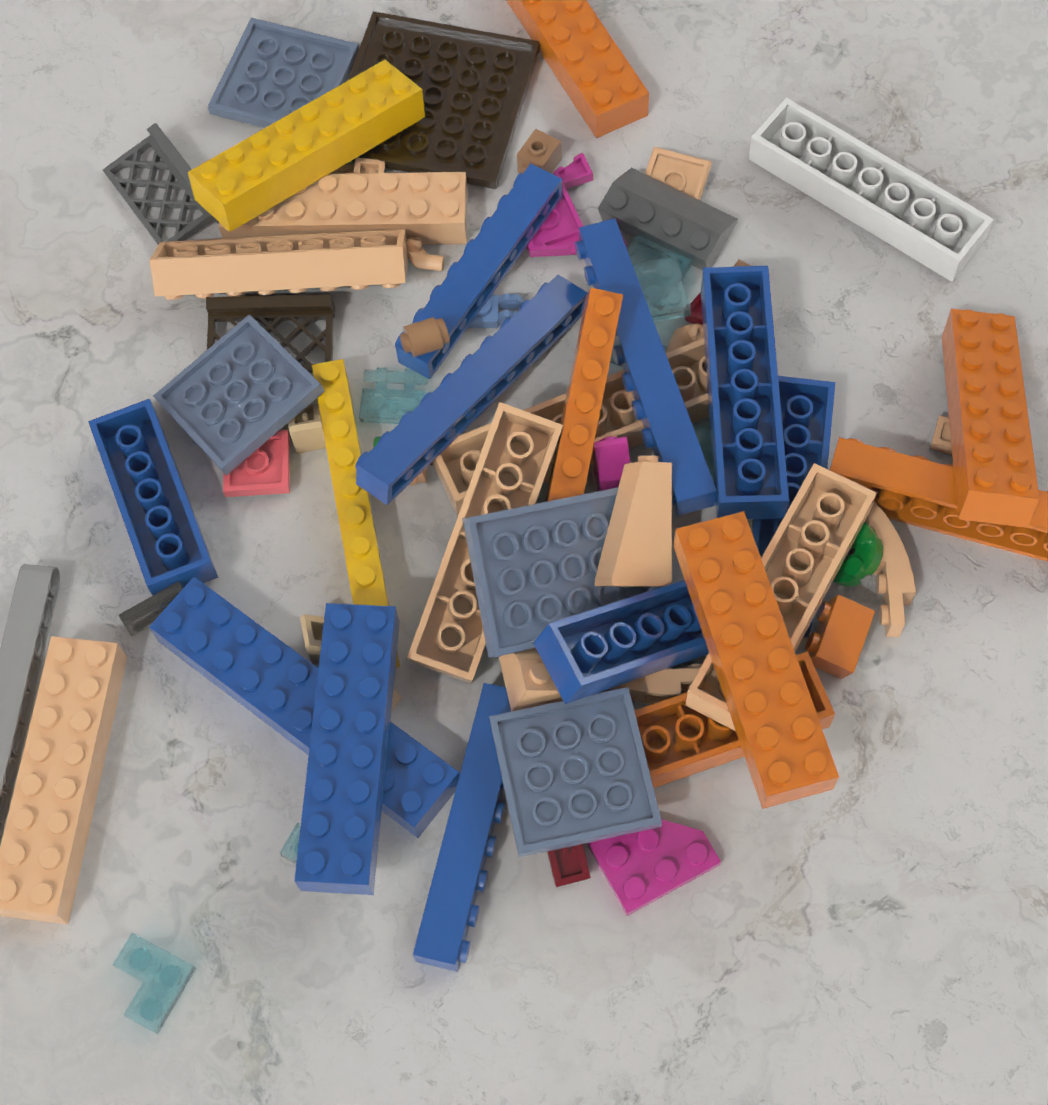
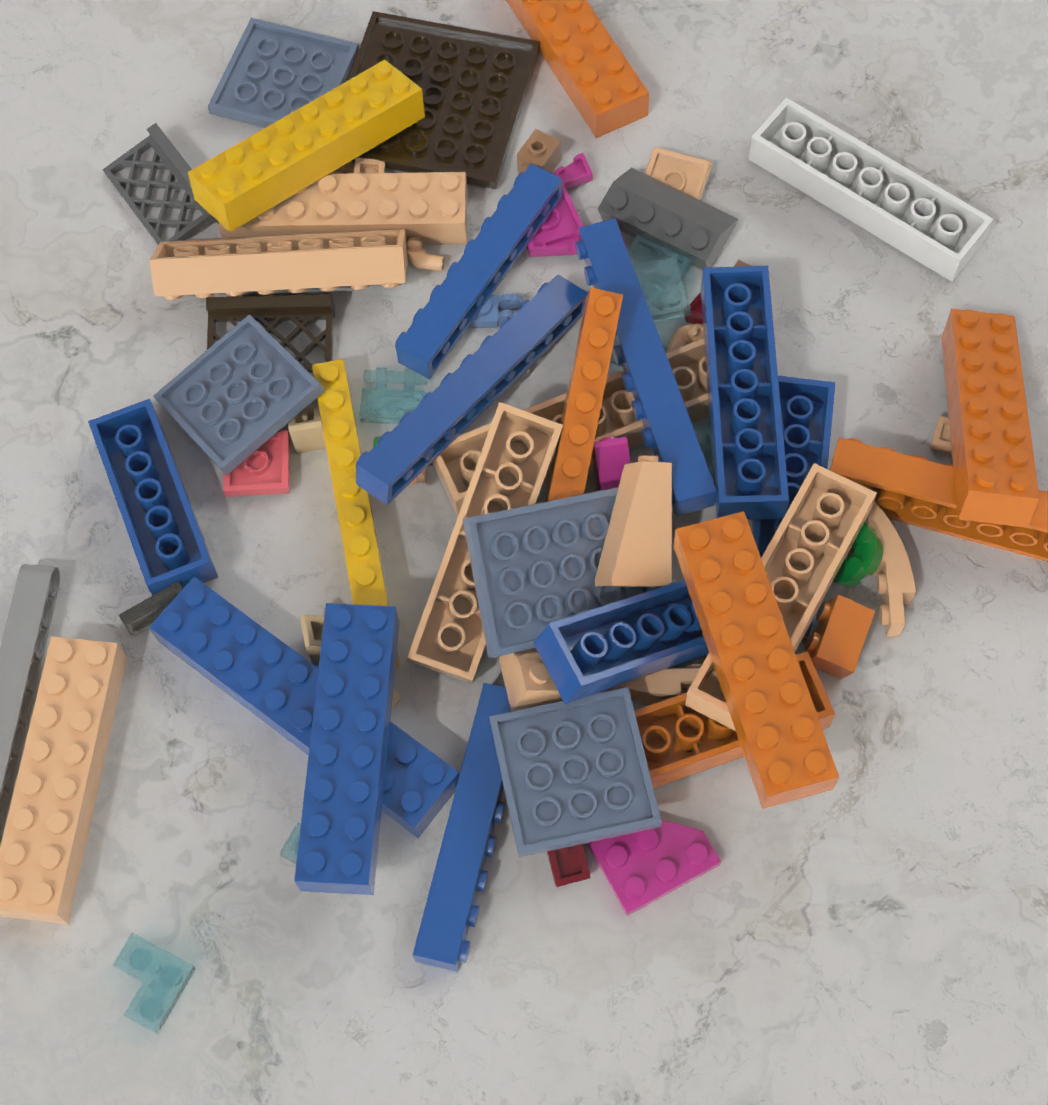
medium nougat brick [399,317,450,357] -> none

